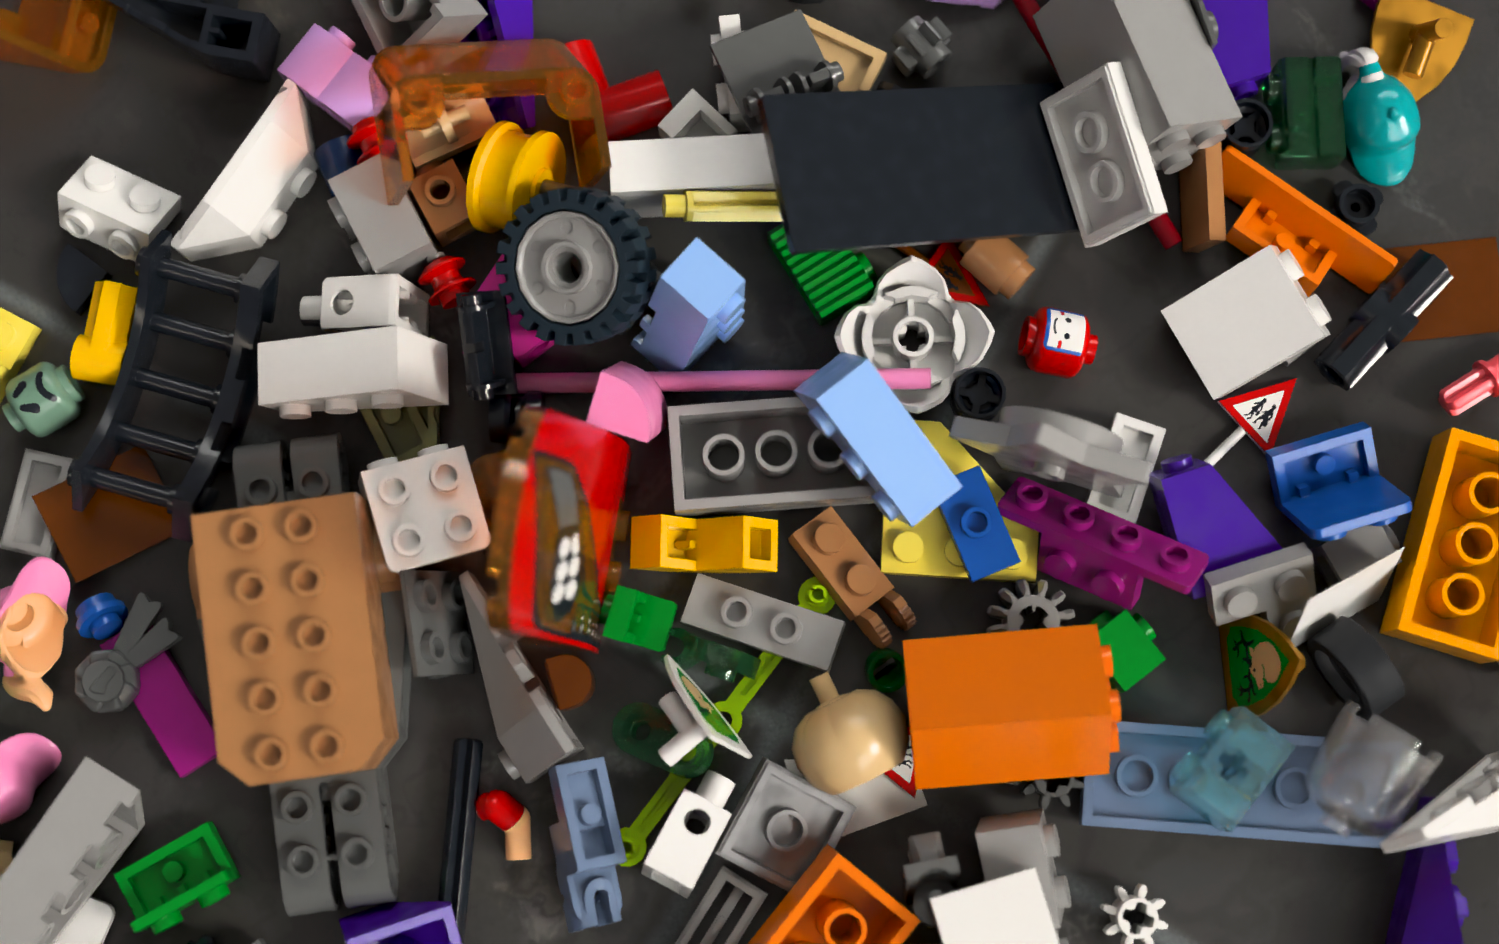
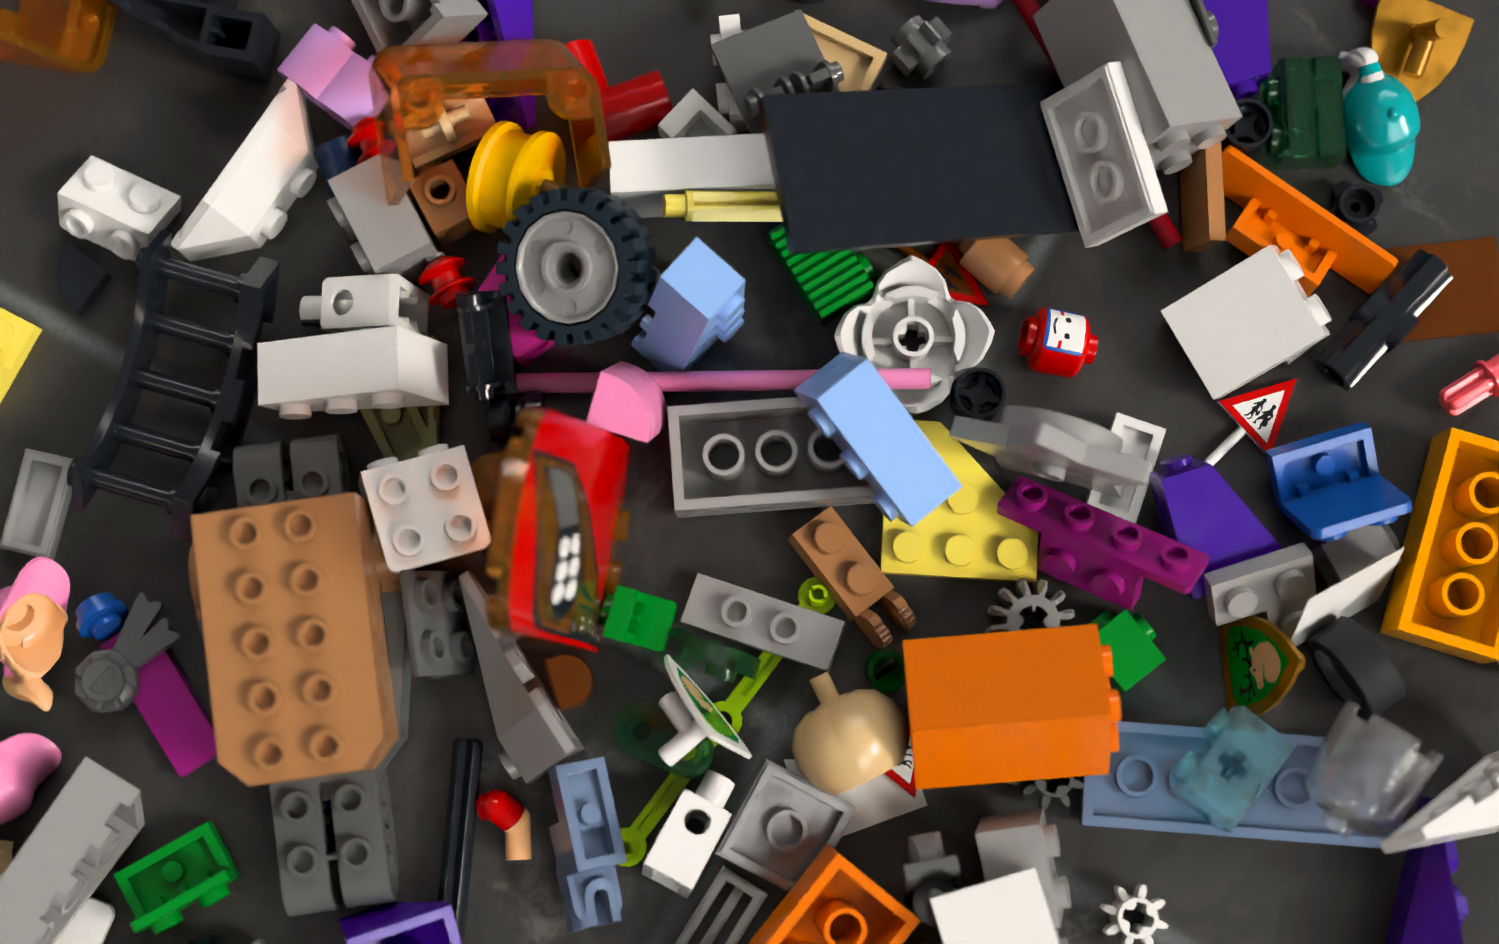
sand green head [2,362,85,437] -> none
reddish brown sticker [32,447,172,583] -> none
yellow piece [70,280,138,386] -> none
yellow brick [630,514,778,573] -> none
blue plate [938,465,1021,583] -> none

